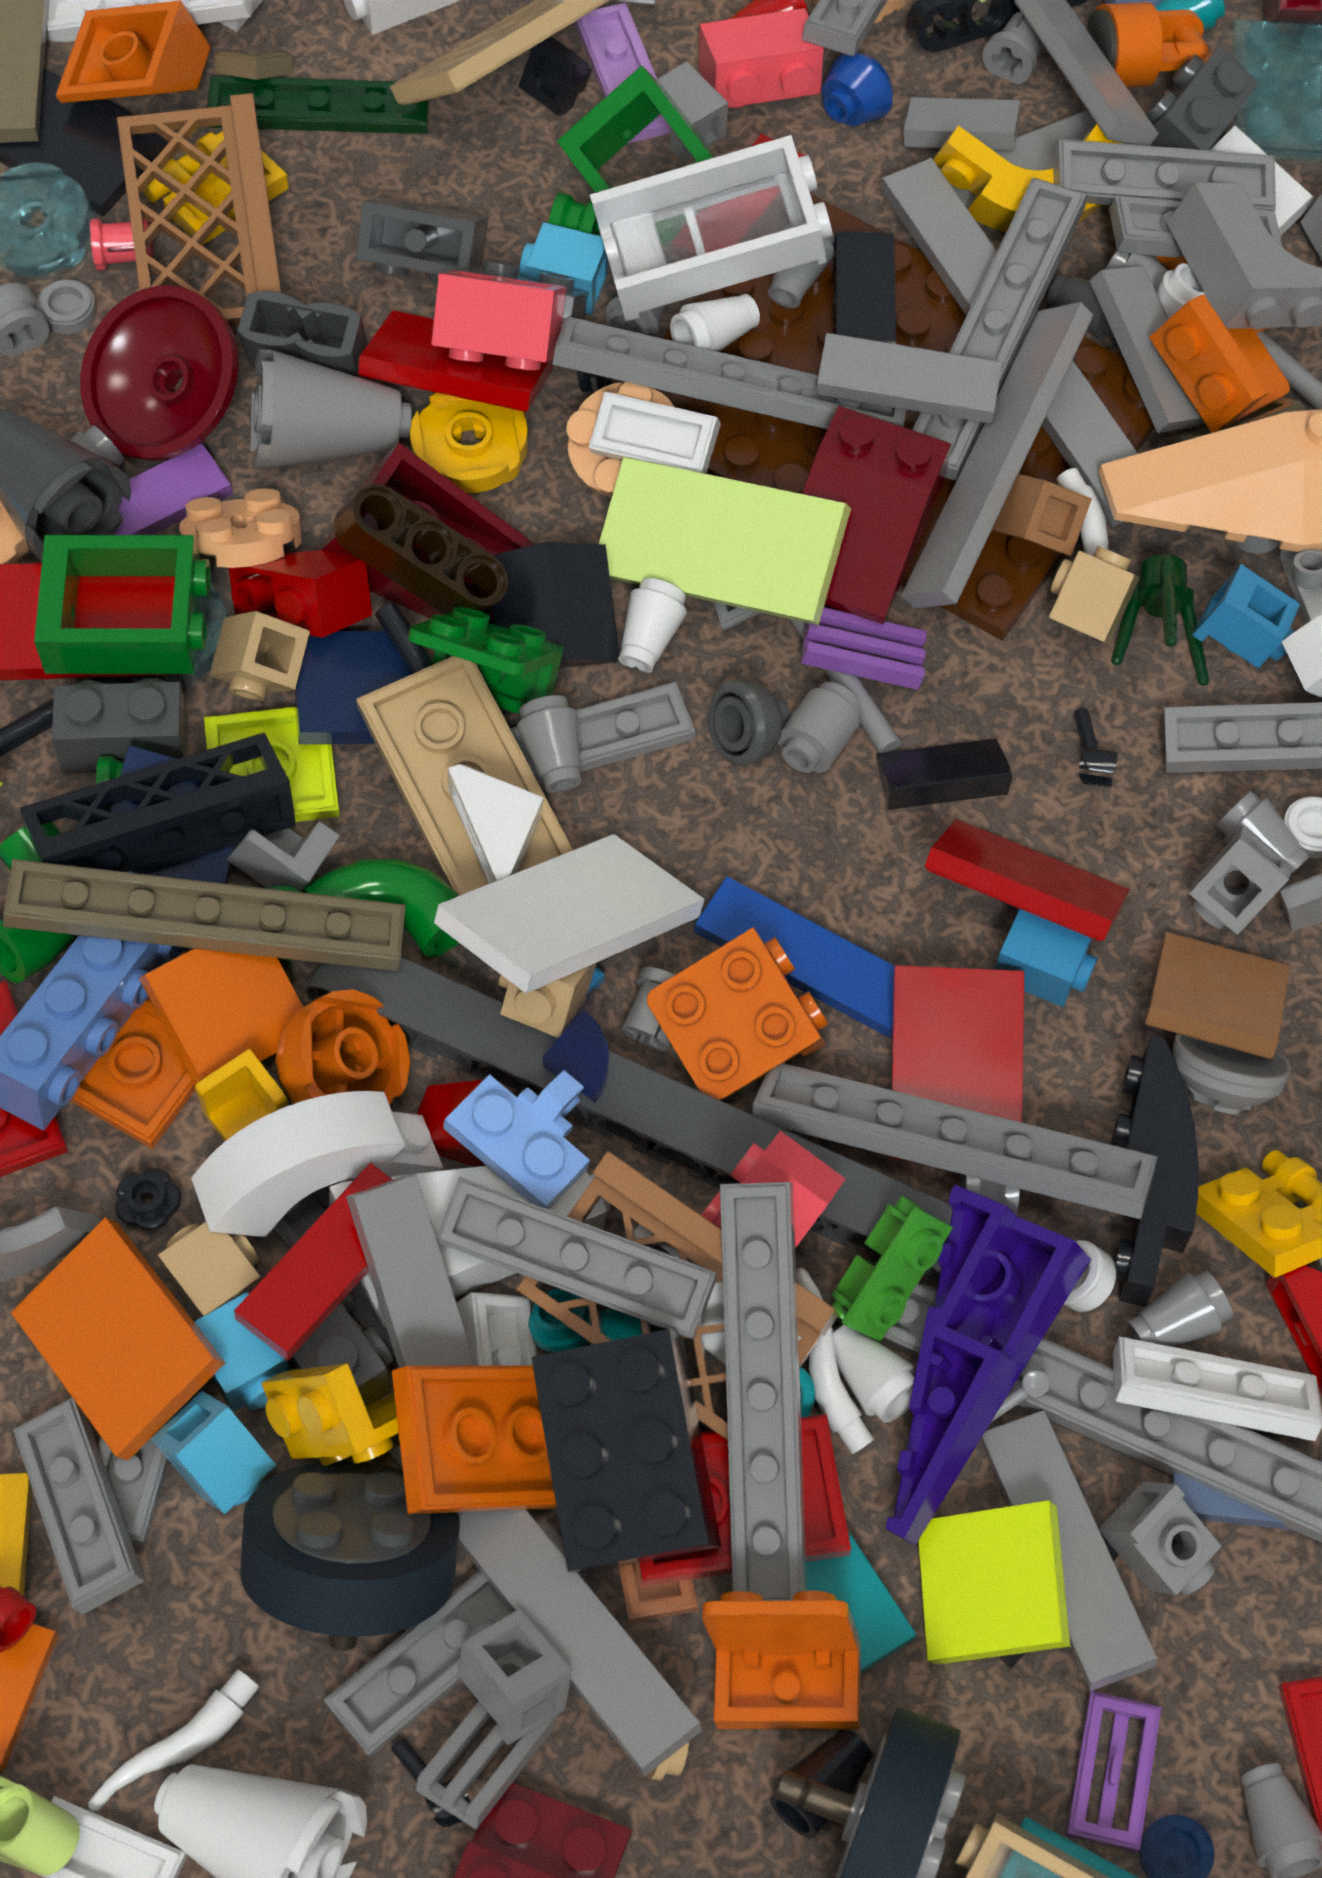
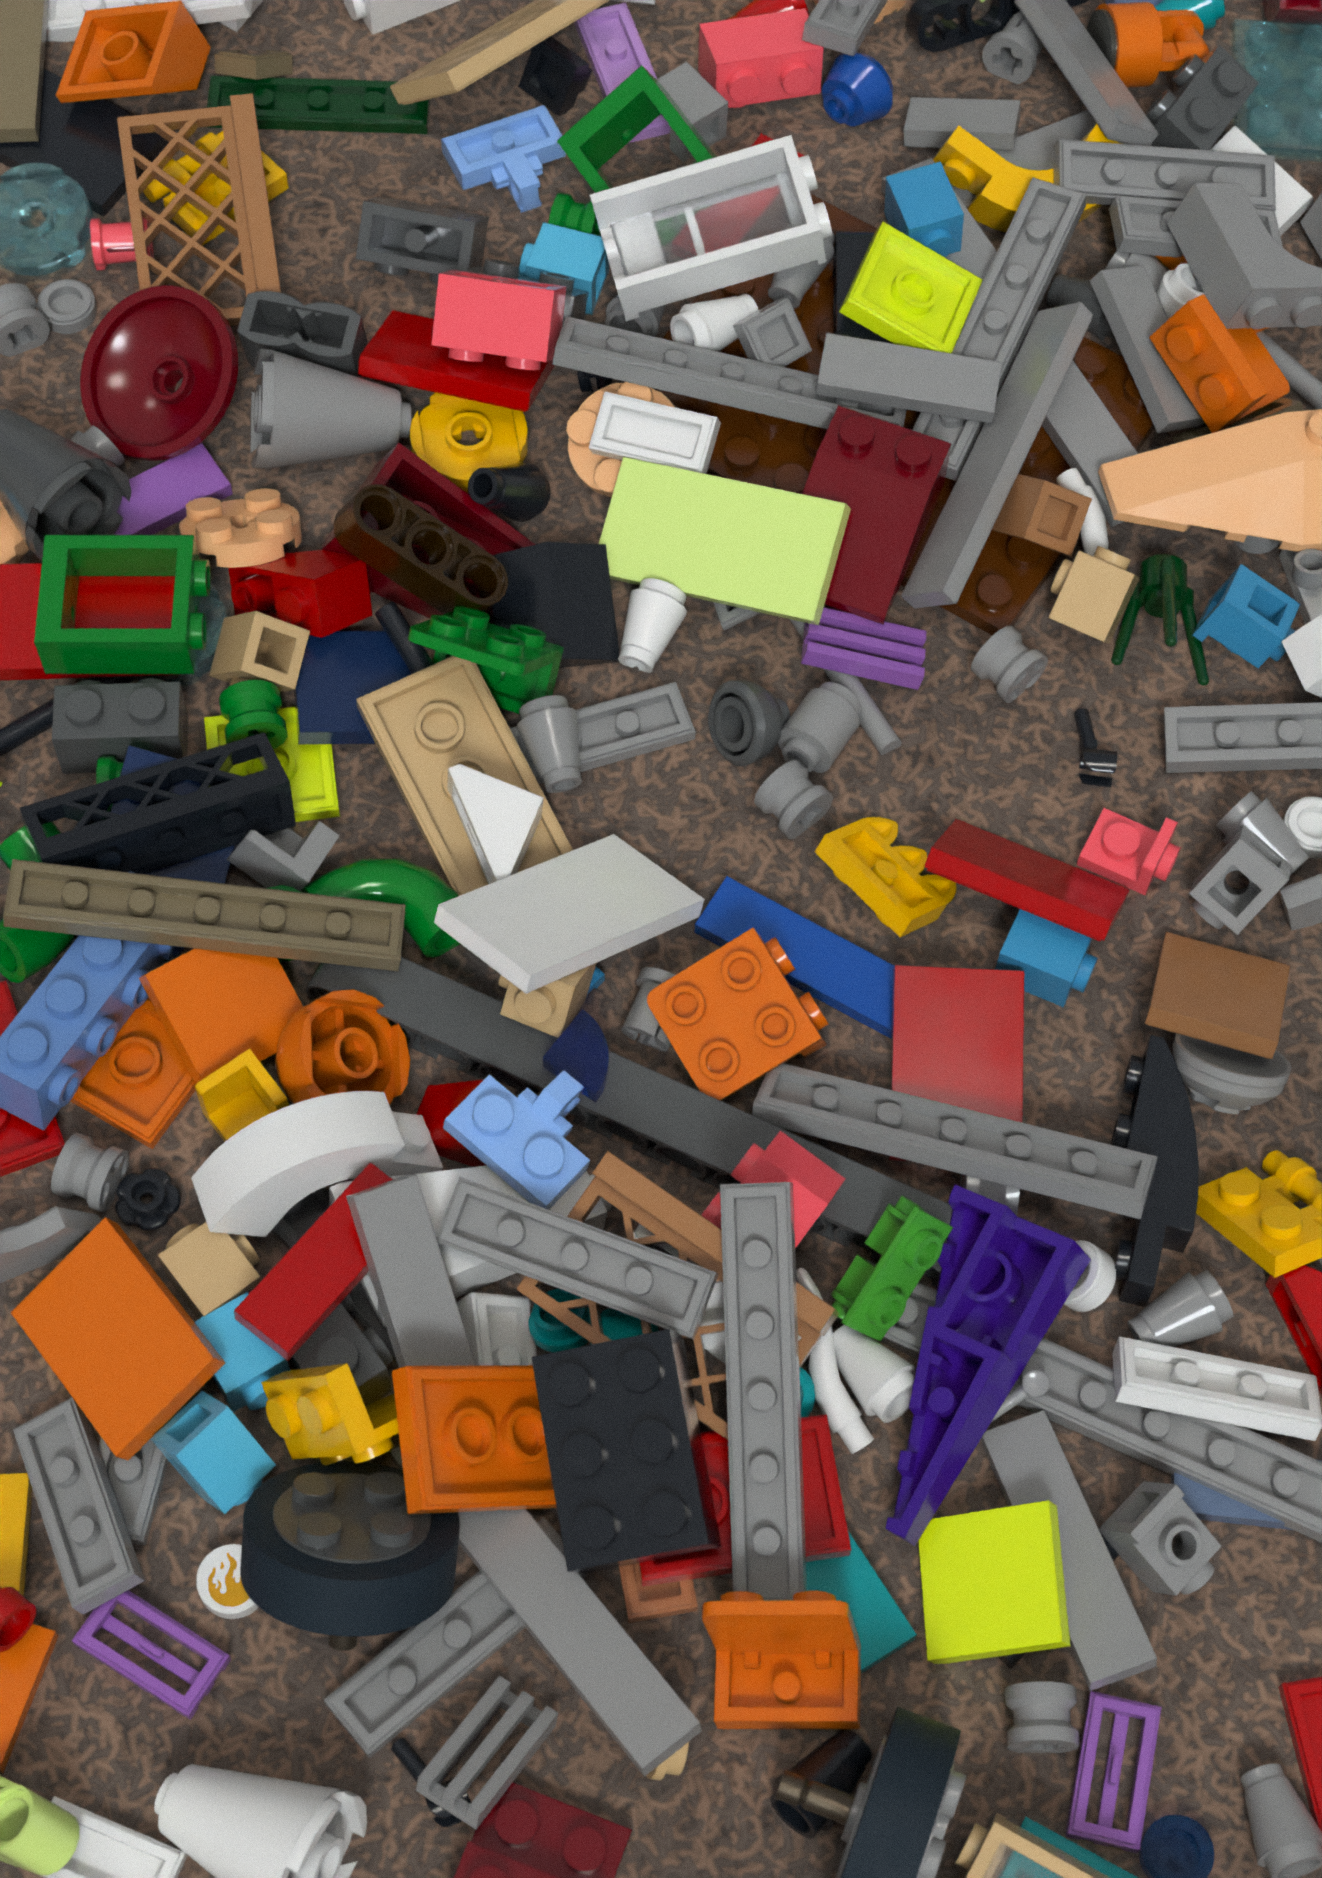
white animal [88,1669,259,1812] -> none
light grey brick [458,1608,572,1745] -> none
black slope [876,738,1012,810] -> none
none -> light grey wheel [51,1133,130,1212]
none -> medium lavender tile [72,1590,231,1720]
none -> white tile [196,1544,259,1619]
none -> green wheel [218,680,288,750]
none -> light blue hinge [441,105,566,213]
none -> black cone [468,462,550,522]
none -> light grey tile [733,297,812,367]
none -> light grey wheel [754,760,833,839]
none -> yellow plate [814,817,957,938]
none -> neon yellow tile [839,222,982,354]
none -> dark azure brick [884,161,964,257]
none -> light grey wheel [970,626,1048,703]
none -> light grey wheel [1004,1681,1079,1753]
none -> coral bracket [1077,808,1181,895]

